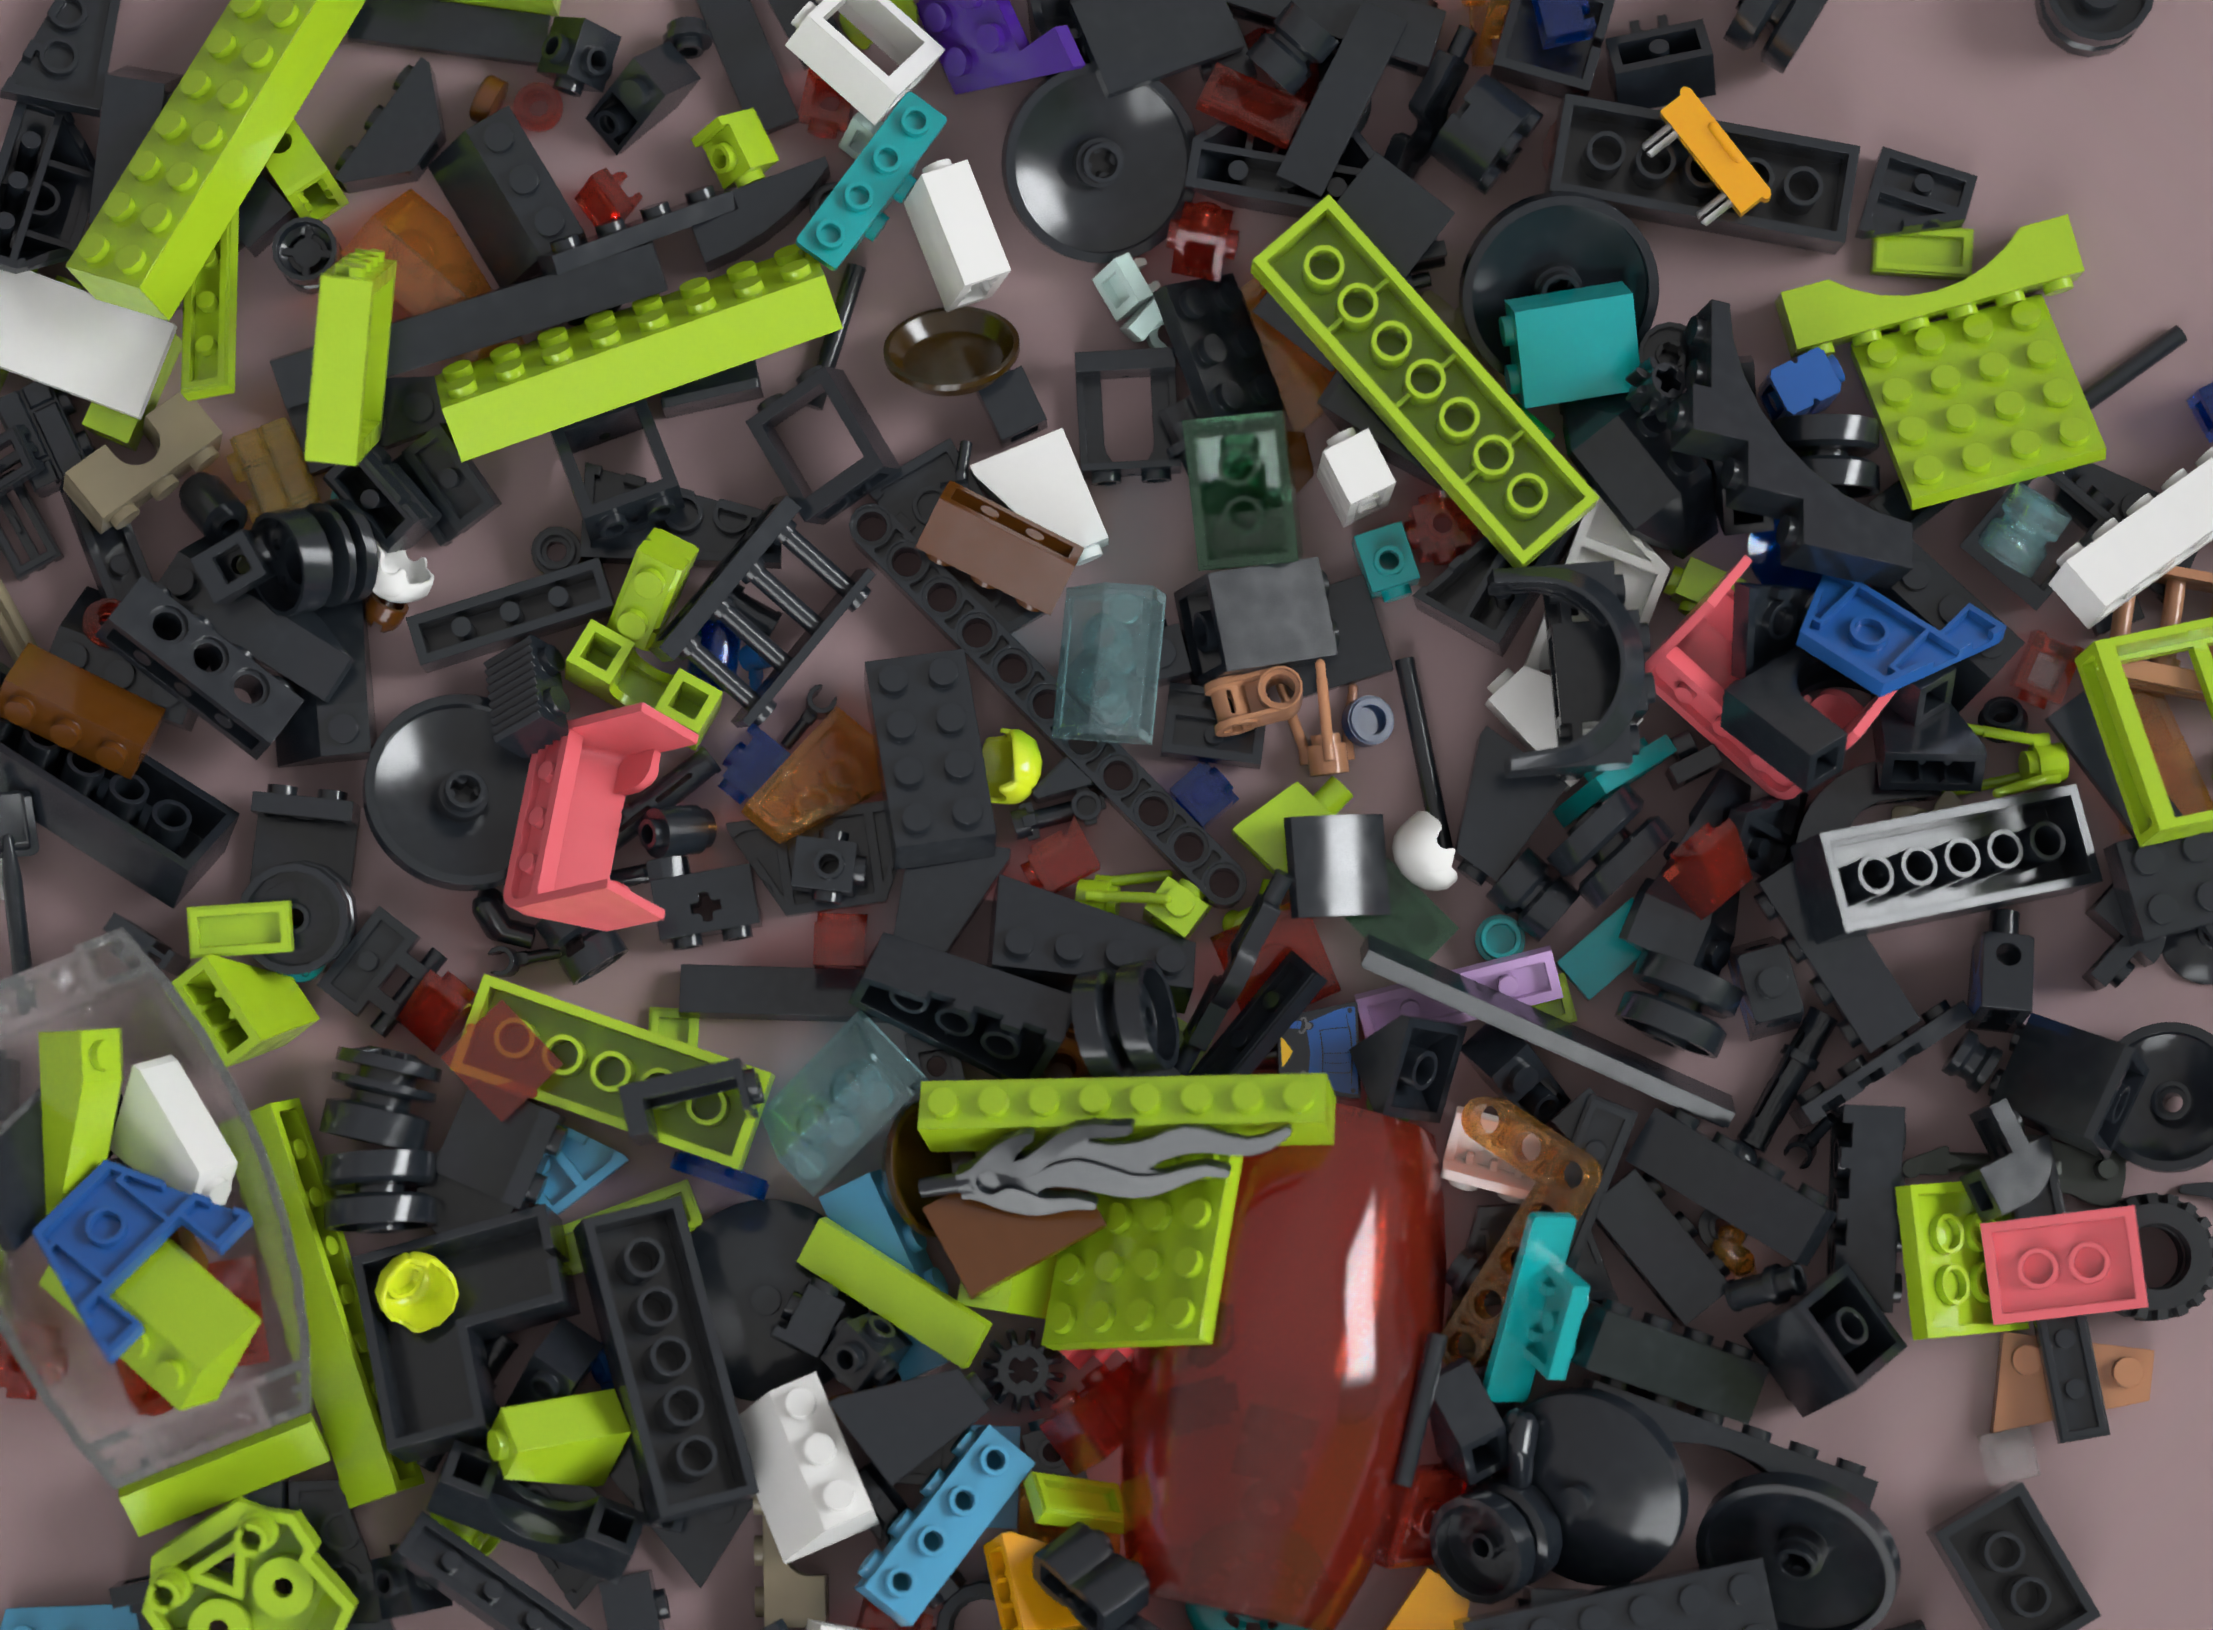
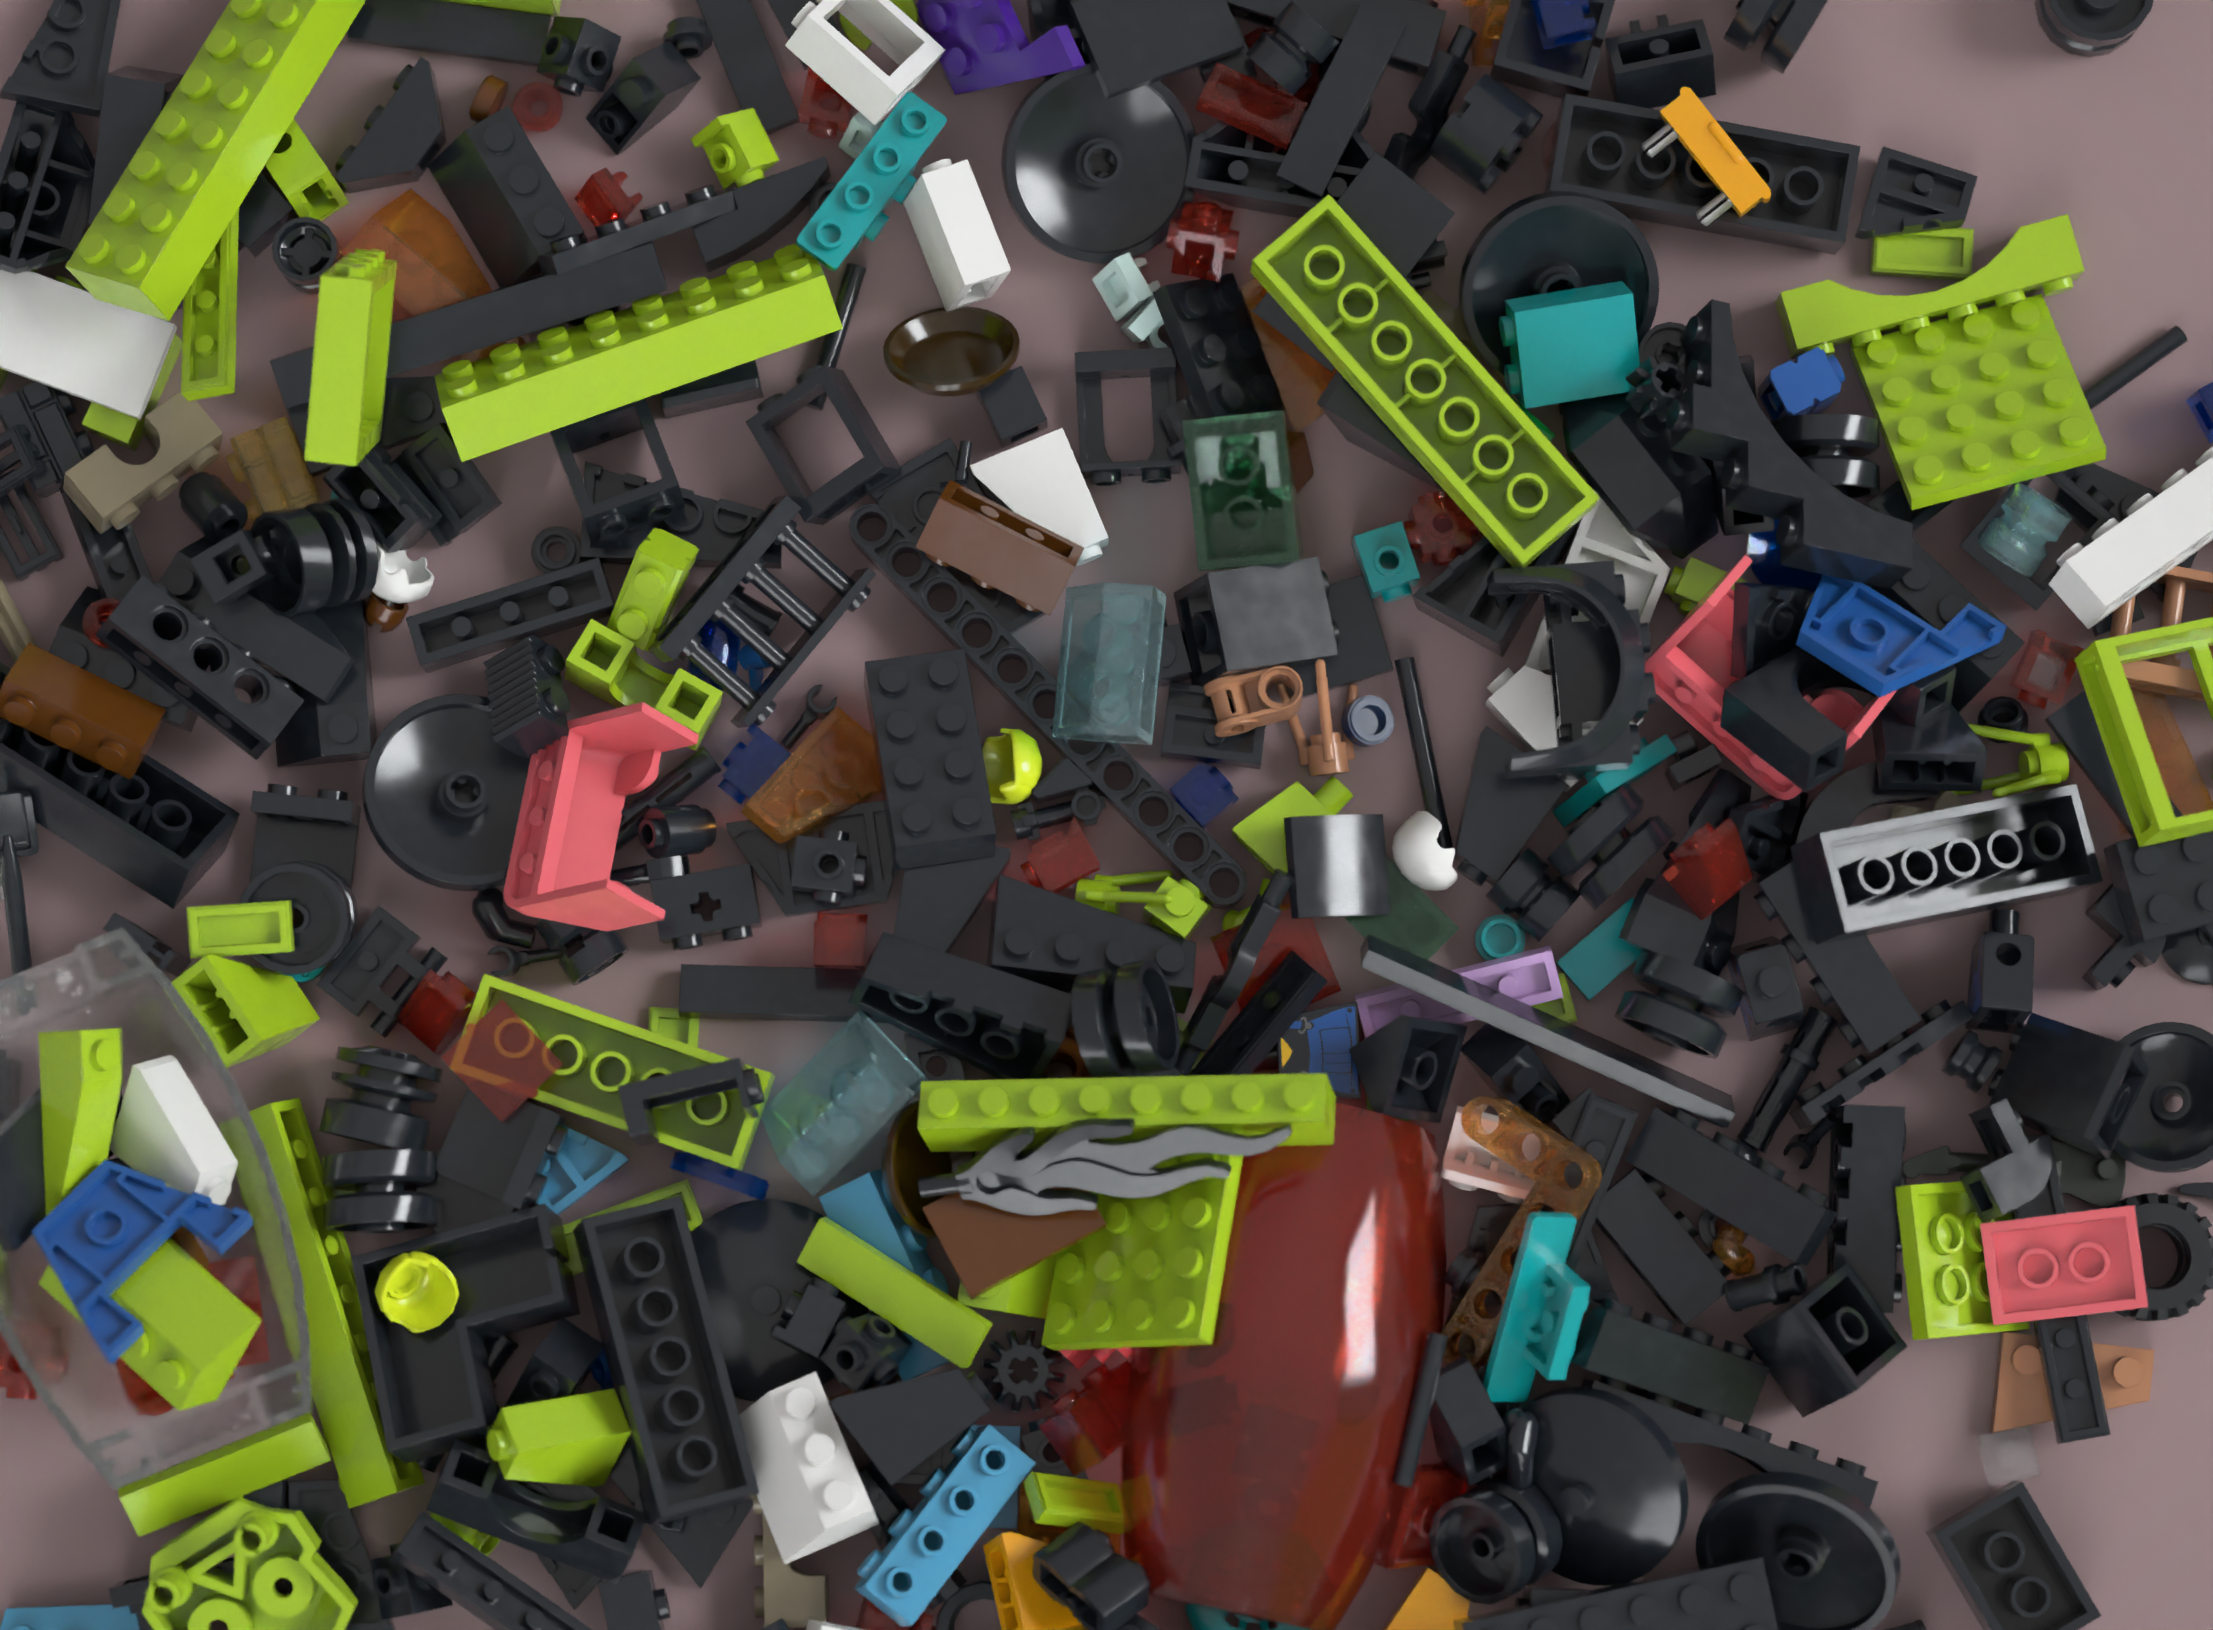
white brick [1316,427,1396,528] -> none

